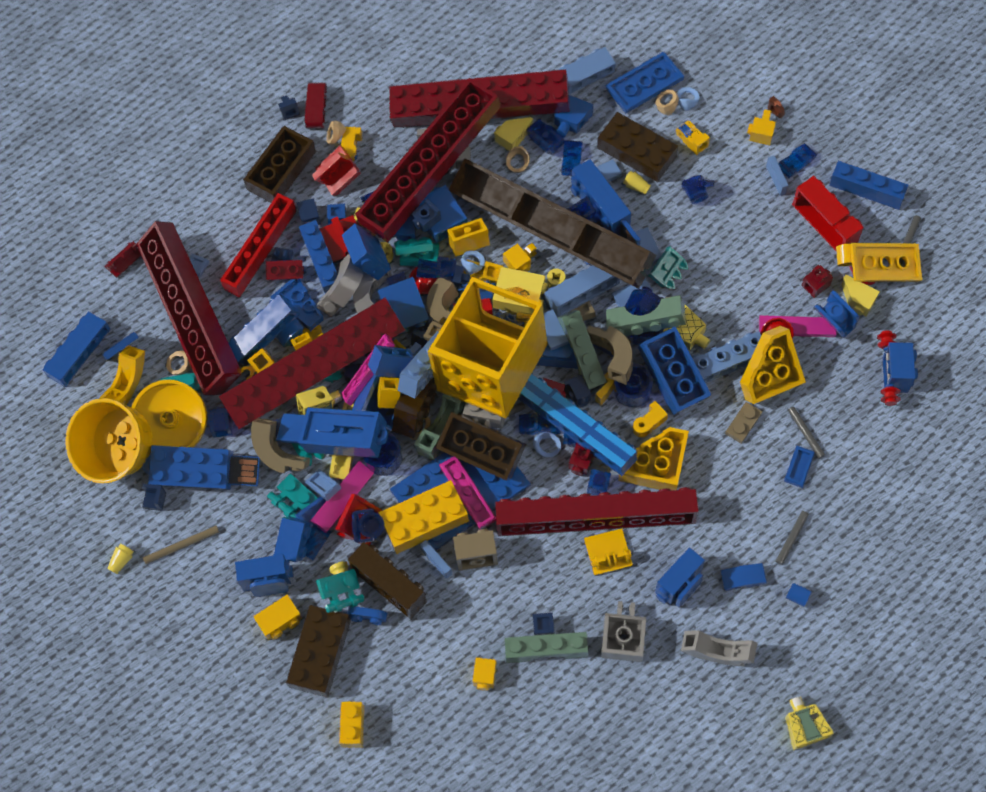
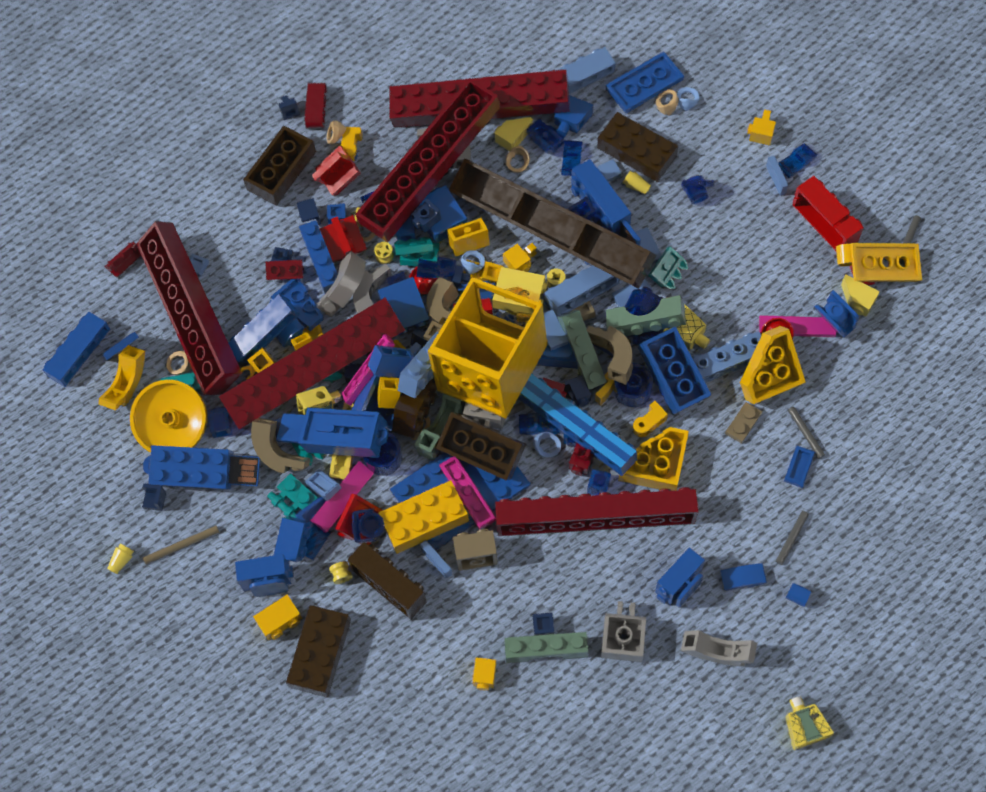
yellow piece [65,398,152,483] -> none
red brick [220,193,297,298] -> none
teal plate [316,569,365,613] -> none
yellow brick [339,702,364,748] -> none
blue brick [342,224,391,281] -> none
blue plate [347,606,388,625] -> none
yellow hinge [584,528,633,576] -> none
yellow leg [676,121,710,155] -> none
copper tile [767,95,785,119] -> none
dark red brick [801,265,833,298] -> none
blue brick [829,161,909,210] -> none
blue brick [877,330,918,406] -> none

